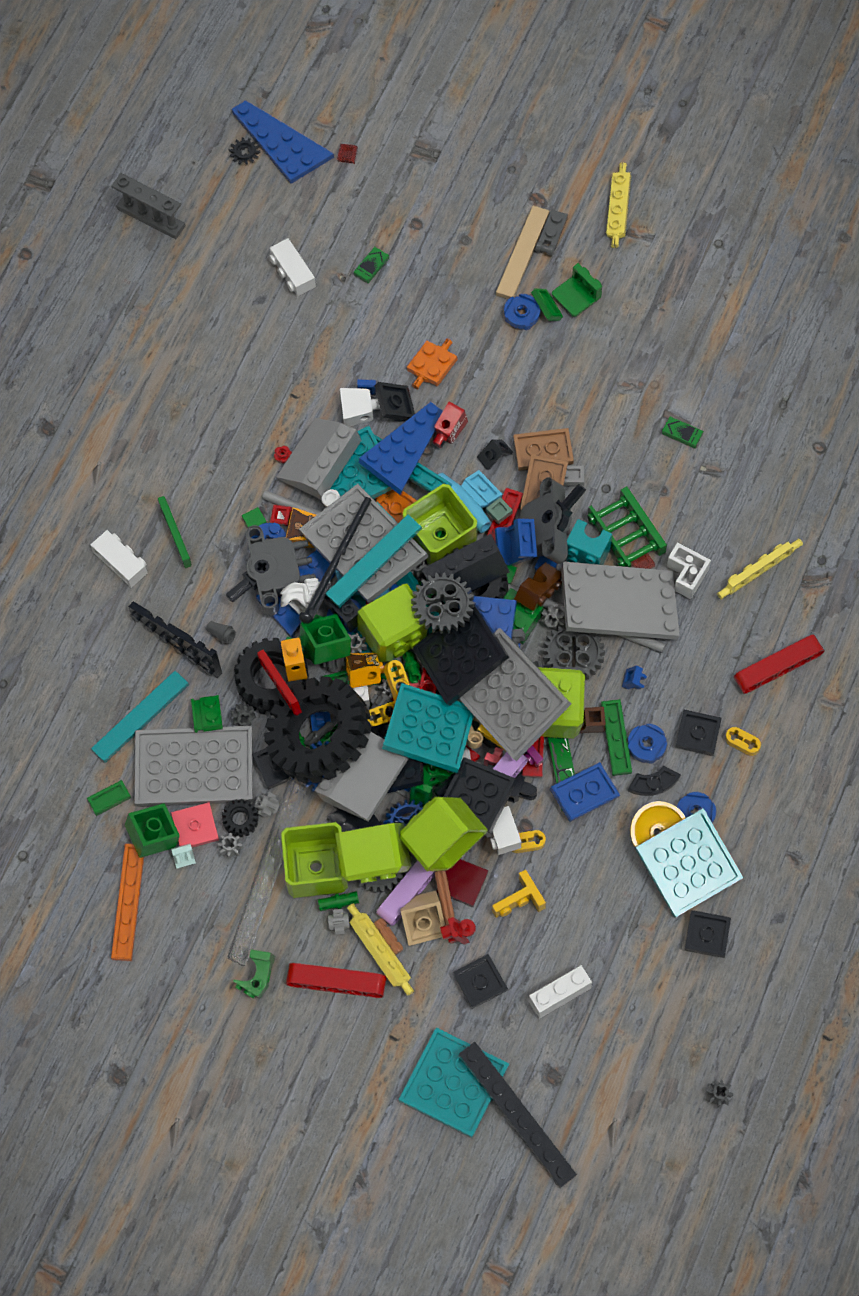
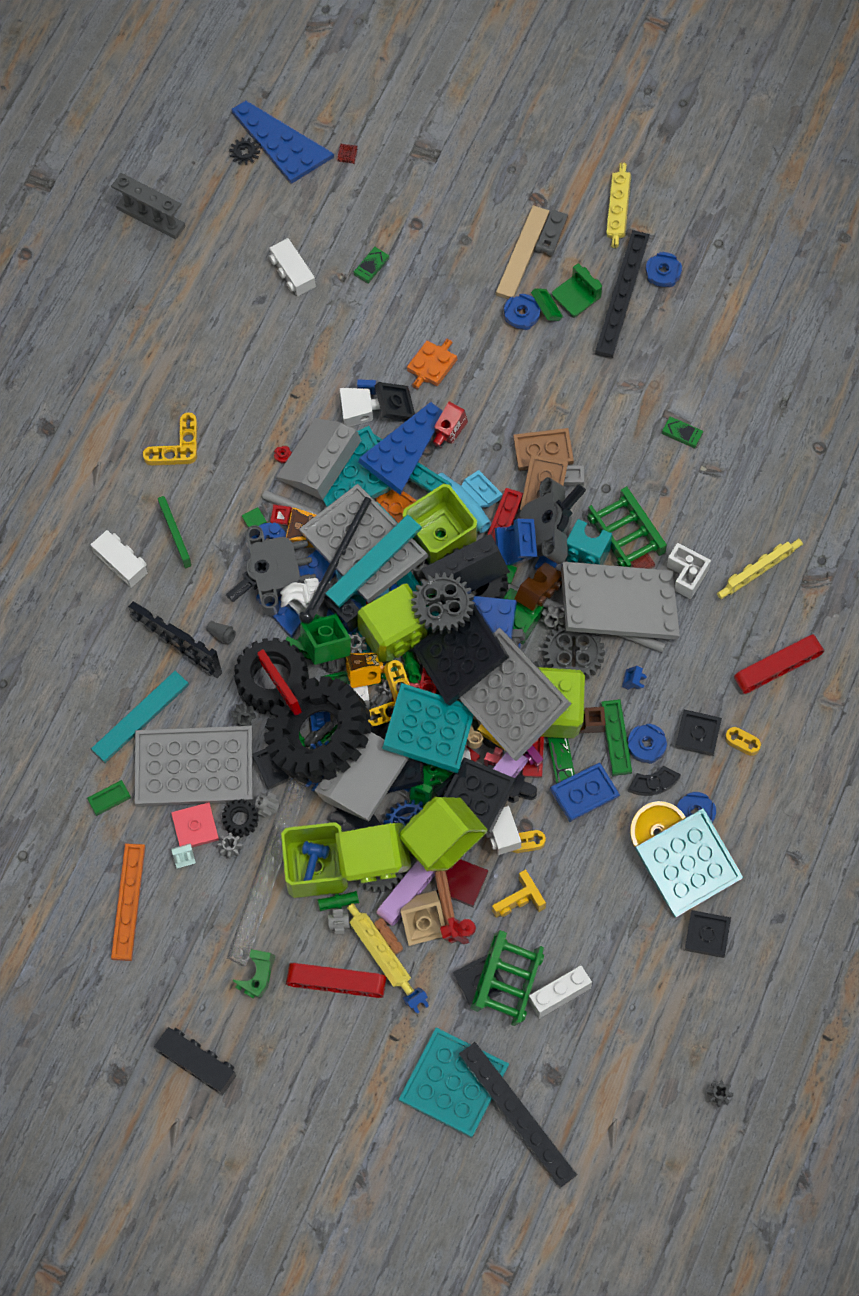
green brick [125,803,180,858] -> none
green plate [191,695,223,733] -> none
light orange torso [281,638,307,682] -> none
white tile [322,489,341,508] -> none
black bracket [477,439,513,470] -> none
sand green plate [486,497,513,524] -> none
none -> yellow beam [143,412,197,465]
none -> black brick [154,1027,236,1096]
none -> blue piece [302,841,330,881]
none -> blue tile [402,987,429,1014]
none -> green fence [470,930,544,1026]
none -> black plate [595,230,650,358]
none -> blue plate [646,252,682,287]

